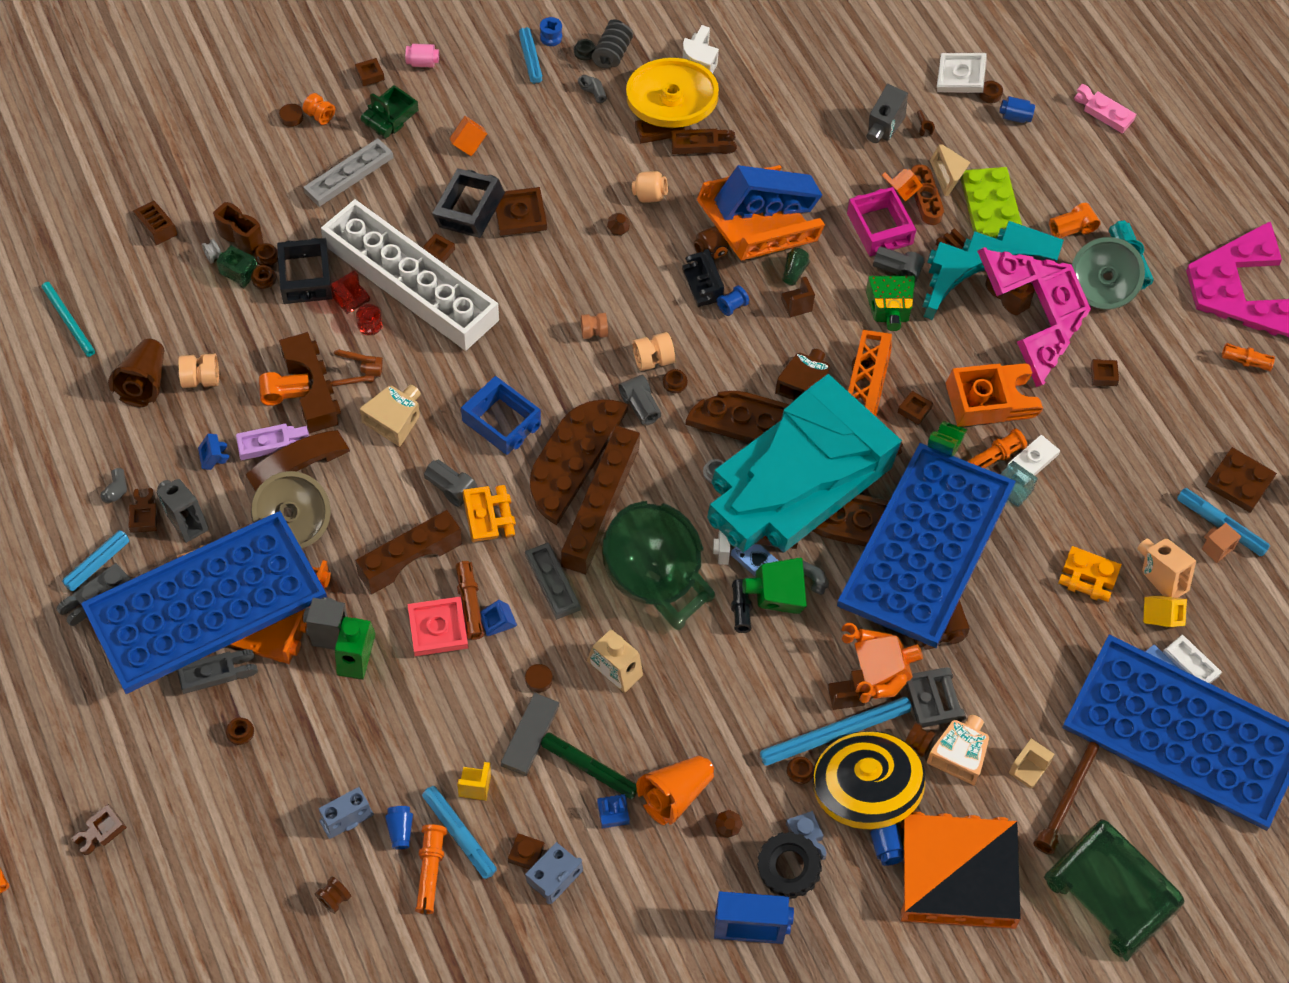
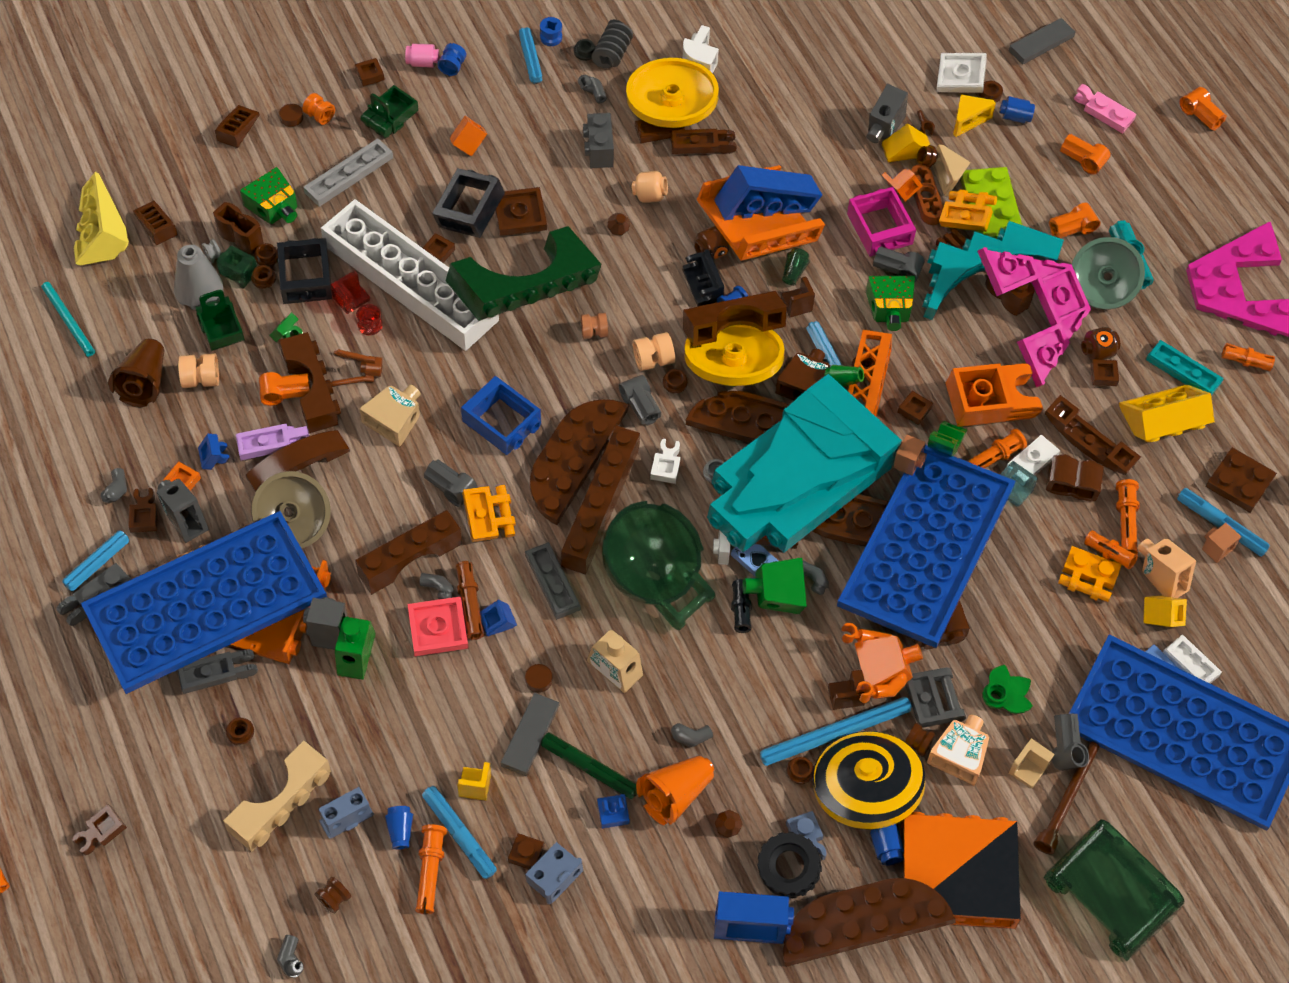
none -> light yellow wedge [74,172,129,266]
none -> orange tile [163,461,201,491]
none -> light grey cone [174,245,224,310]
none -> dark green piece [195,290,245,351]
none -> reddish brown slope [215,105,260,148]
none -> tan arch [223,741,331,852]
none -> green torso [240,167,297,224]
none -> green tile [269,312,303,342]
none -> dark grey arm [277,935,304,978]
none -> dark grey arm [420,573,454,599]
none -> blue wheel [437,43,466,76]
none -> dark green arch [445,226,602,321]
none -> dark grey brick [583,113,614,168]
none -> white plate [650,439,680,484]
none -> dark grey arm [671,723,713,747]
none -> reddish brown arch [683,291,787,346]
none -> yellow dish [684,325,784,386]
none -> reddish brown plate [783,878,956,967]
none -> dark azure axle [806,321,842,367]
none -> green cone [825,365,864,387]
none -> yellow slope [882,123,930,163]
none -> nougat plate [893,435,927,475]
none -> reddish brown plate [917,145,938,168]
none -> light orange plate [939,189,997,232]
none -> yellow slope [953,95,996,137]
none -> green plate [982,665,1033,714]
none -> dark grey tile [1009,18,1076,64]
none -> reddish brown slope [1045,395,1141,475]
none -> reddish brown brick [1046,454,1104,501]
none -> dark grey piece [1052,714,1089,771]
none -> orange piece [1060,134,1111,175]
none -> reddish brown head [1081,327,1121,360]
none -> orange pin [1084,530,1138,569]
none -> orange pin [1116,479,1140,555]
none -> yellow slope [1119,384,1215,442]
none -> teal tile [1146,340,1224,396]
none -> orange piece [1179,87,1227,131]

